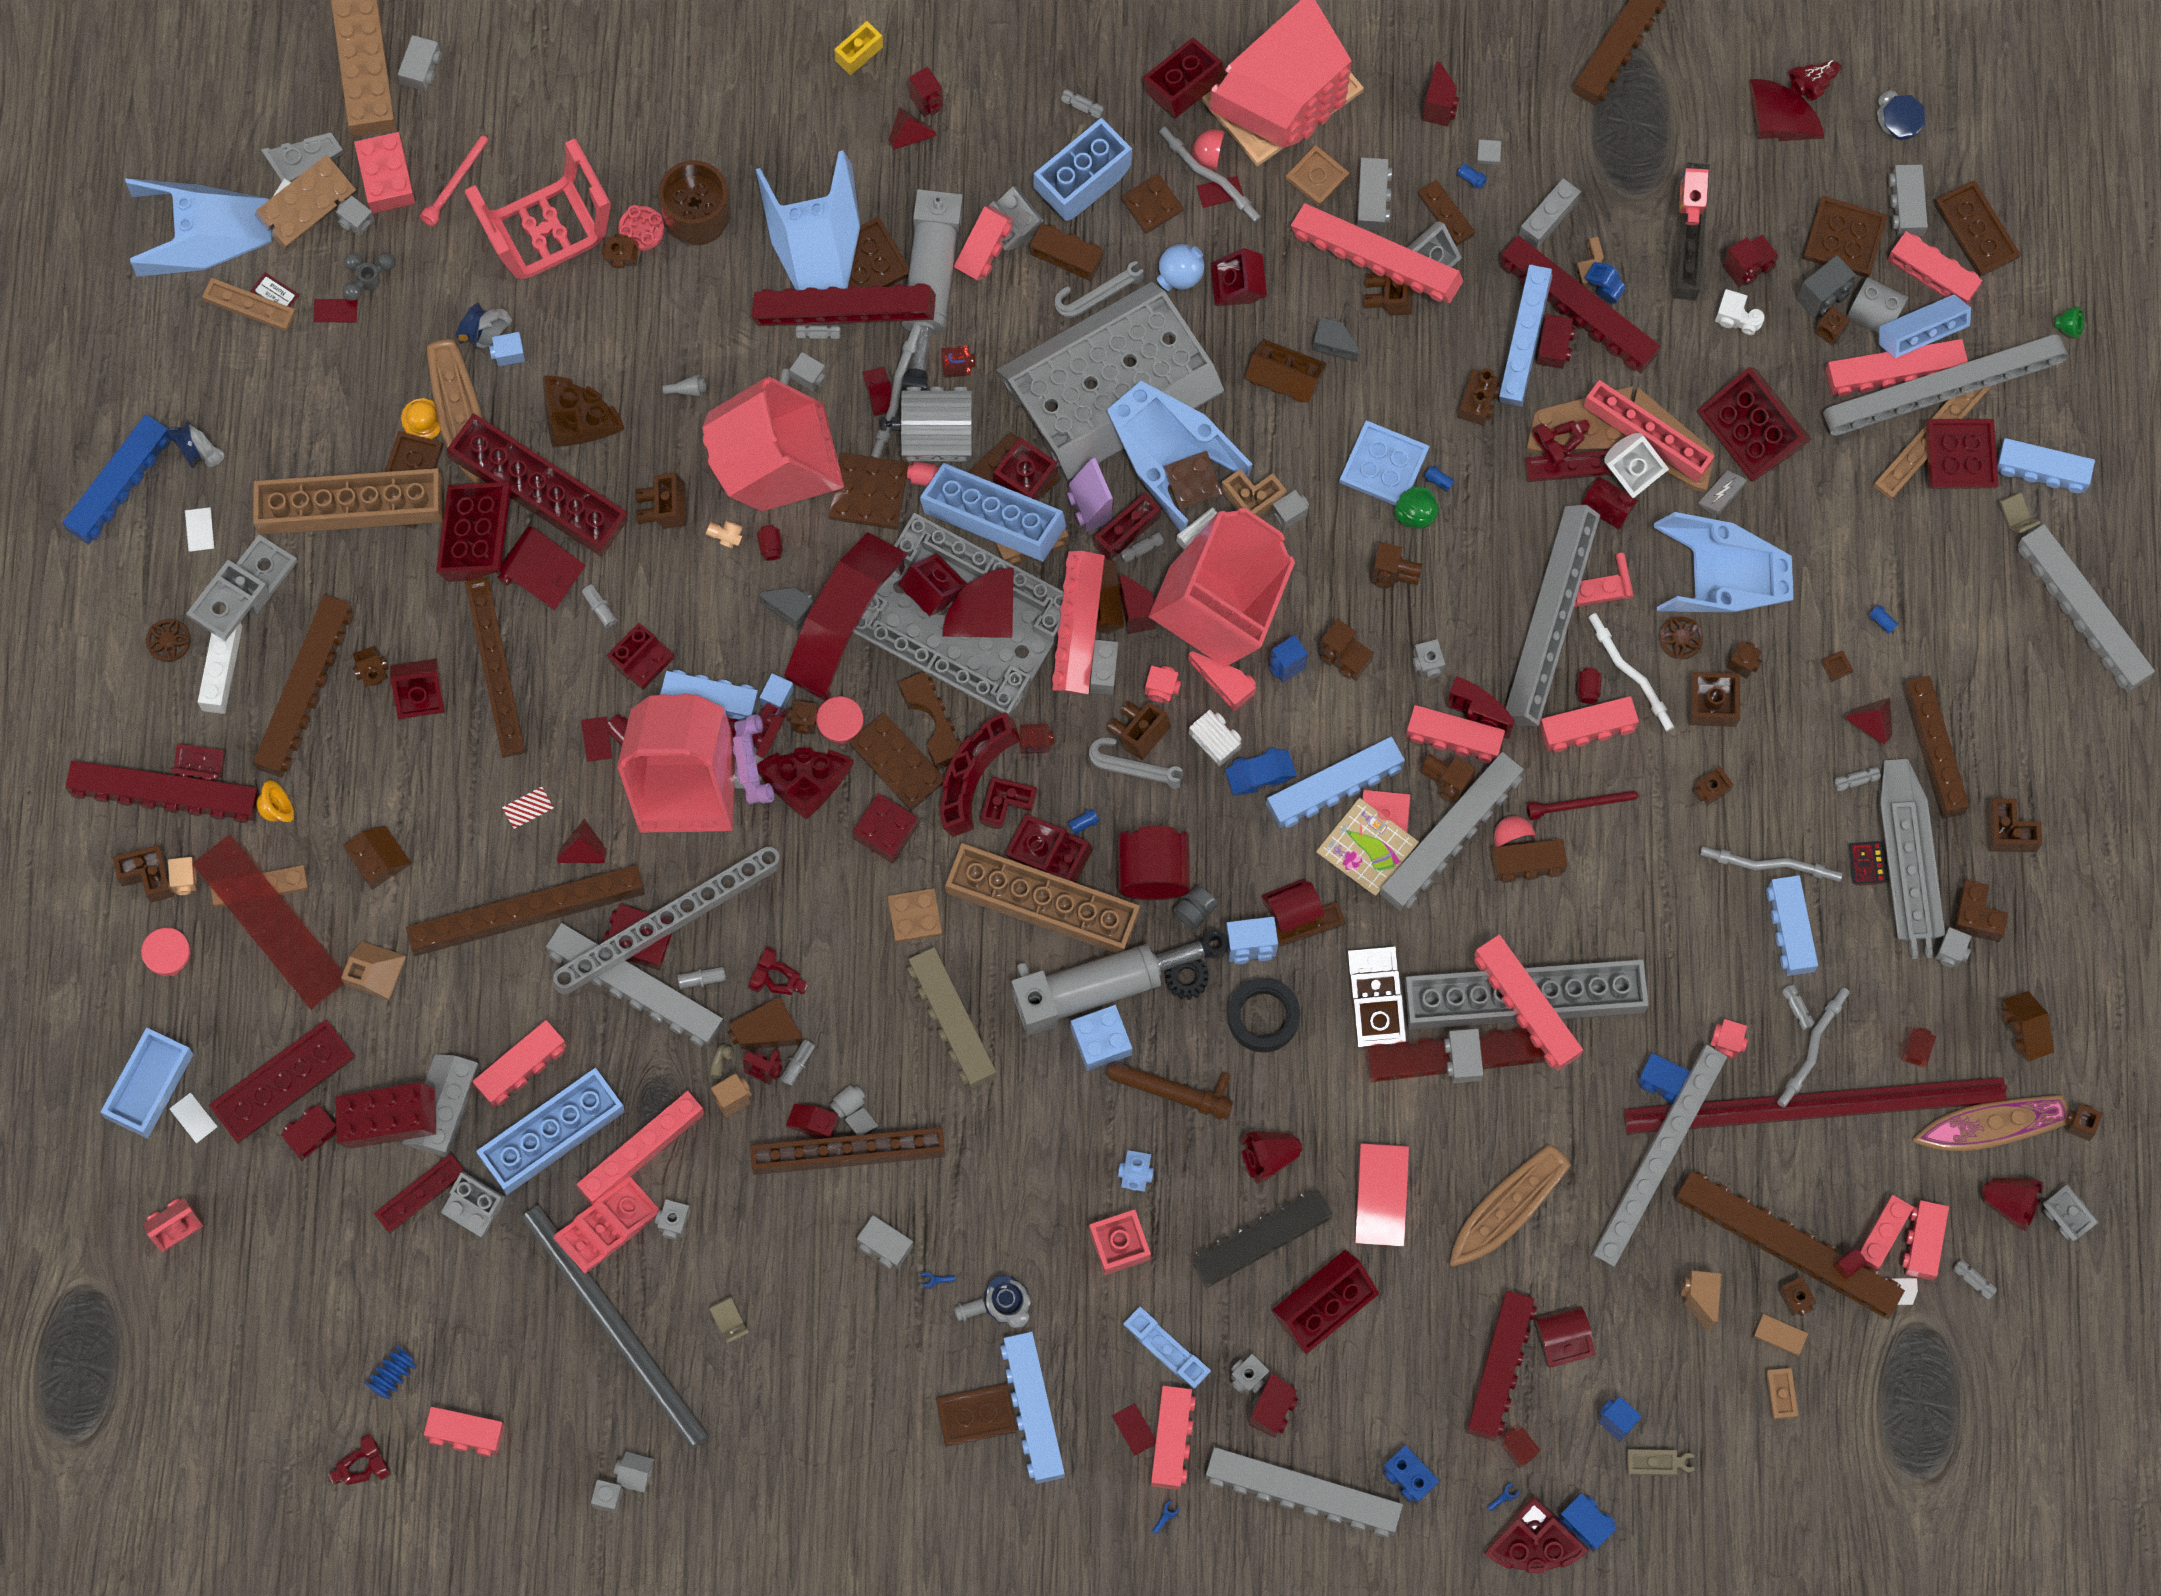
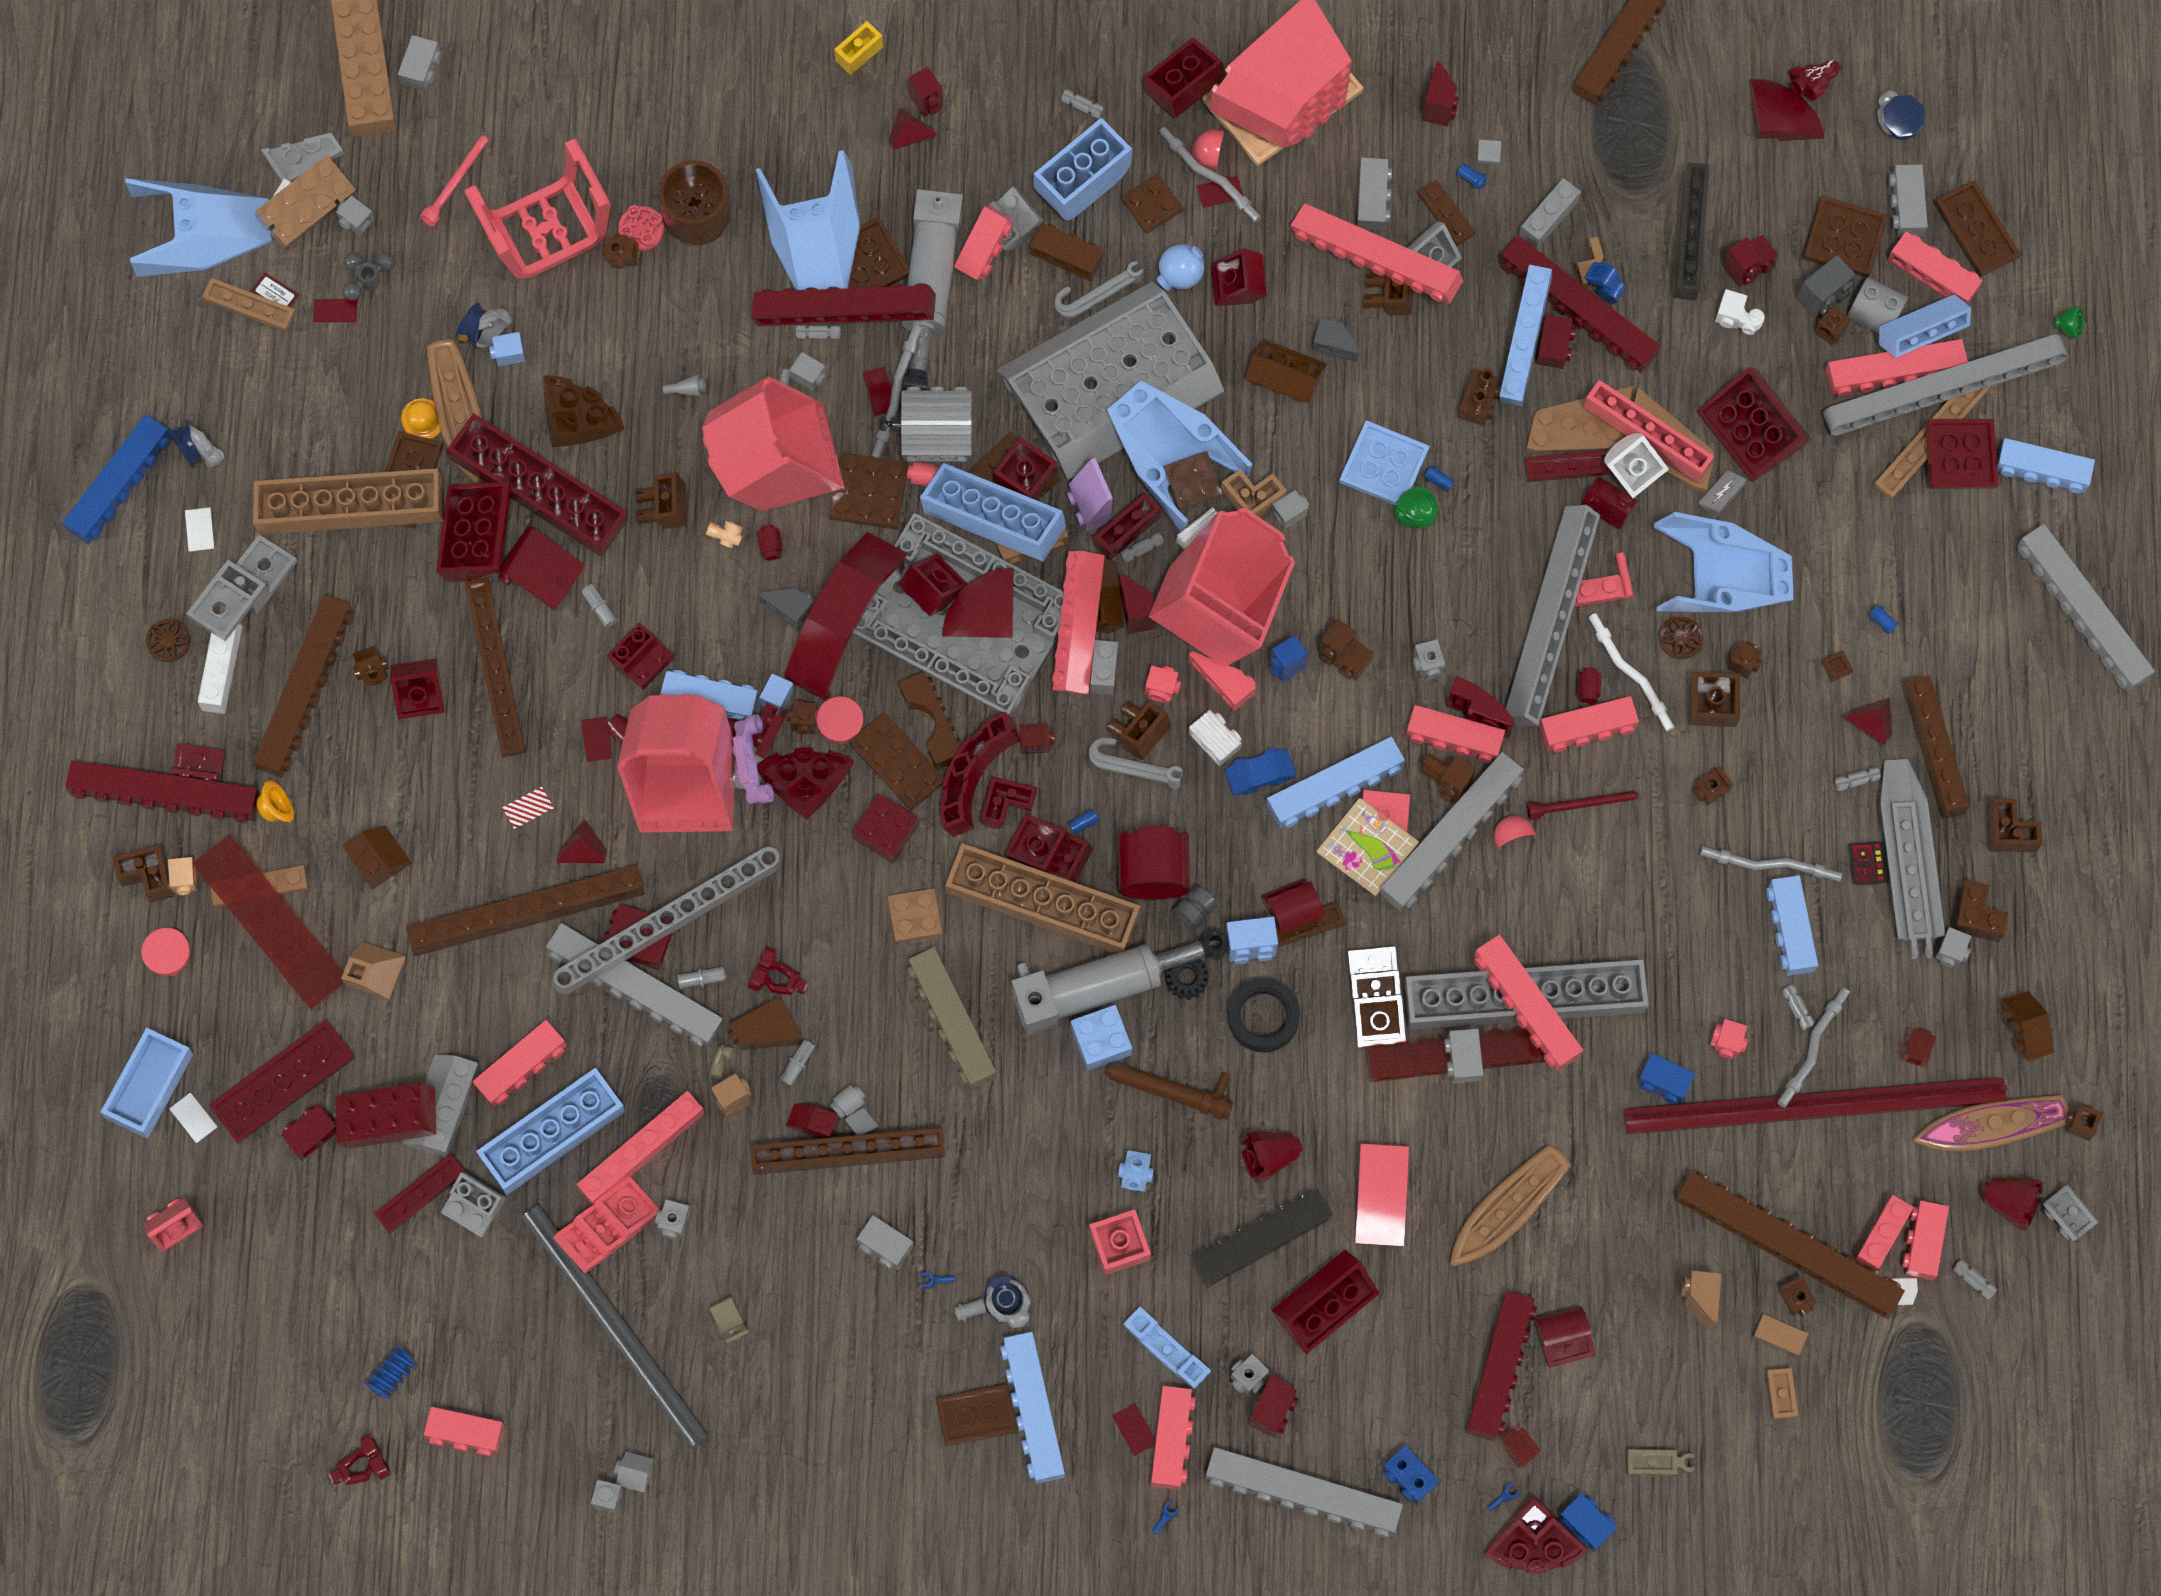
coral brick [354,132,416,213] -> none
dark red bracket [743,1049,783,1085] -> none
clear red brick [942,346,975,378] -> none
medium nougat plate [1285,145,1350,207] -> none
reddish brown brick [1371,542,1423,589] -> none
reddish brown brick [1491,839,1568,883] -> none
dark red piece [1532,420,1590,467] -> none
light grey plate [1592,1045,1727,1267] -> none
blue brick [1598,1397,1642,1442] -> none
torso [1680,168,1709,225] -> none
dark red brick [1833,1248,1866,1279] -> none
dark tan bracket [2000,492,2040,533] -> none

